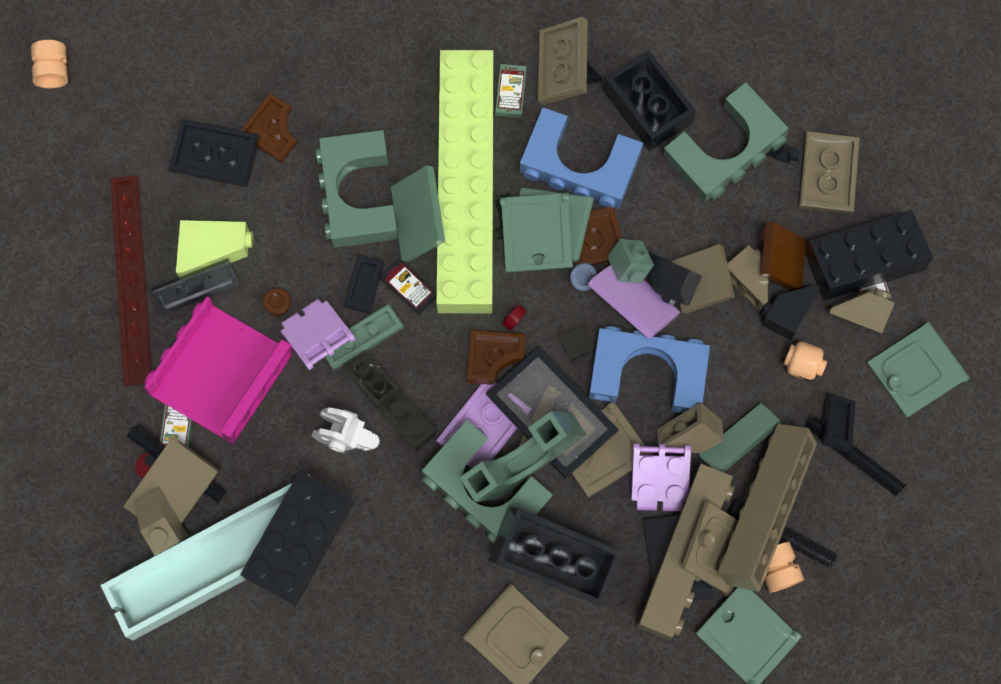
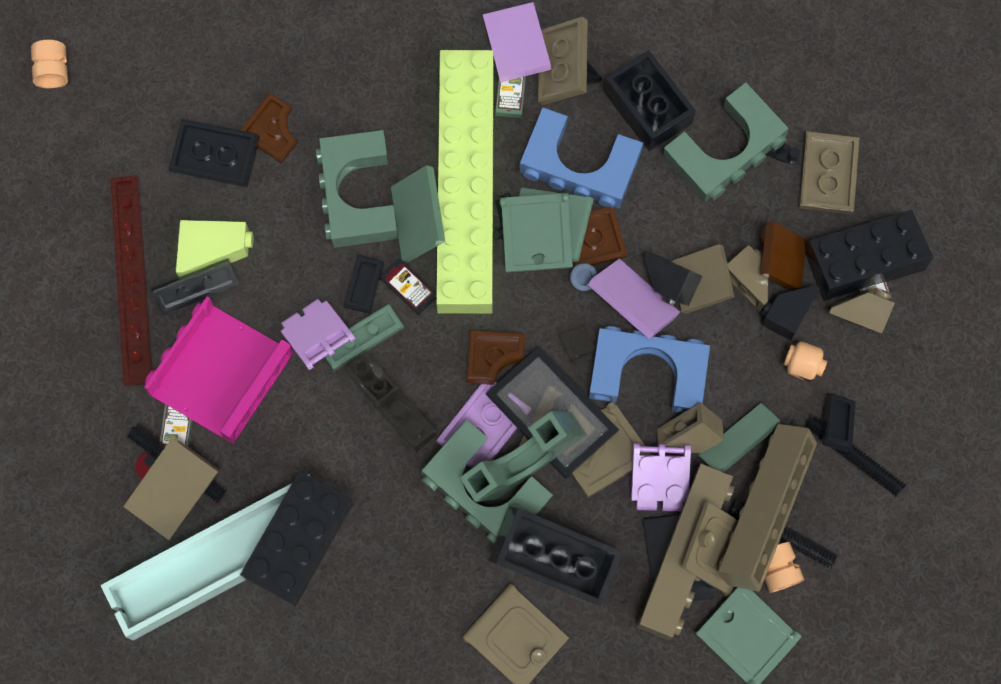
dark tan slope [134,487,188,556] -> none
reddish brown tile [263,288,291,317] -> none
white hinge [312,407,379,453] -> none
dark red tile [502,304,527,331] -> none
sand green brick [608,239,654,283] -> none
sand green container [867,322,970,418] -> none
none -> lavender tile [483,2,551,82]

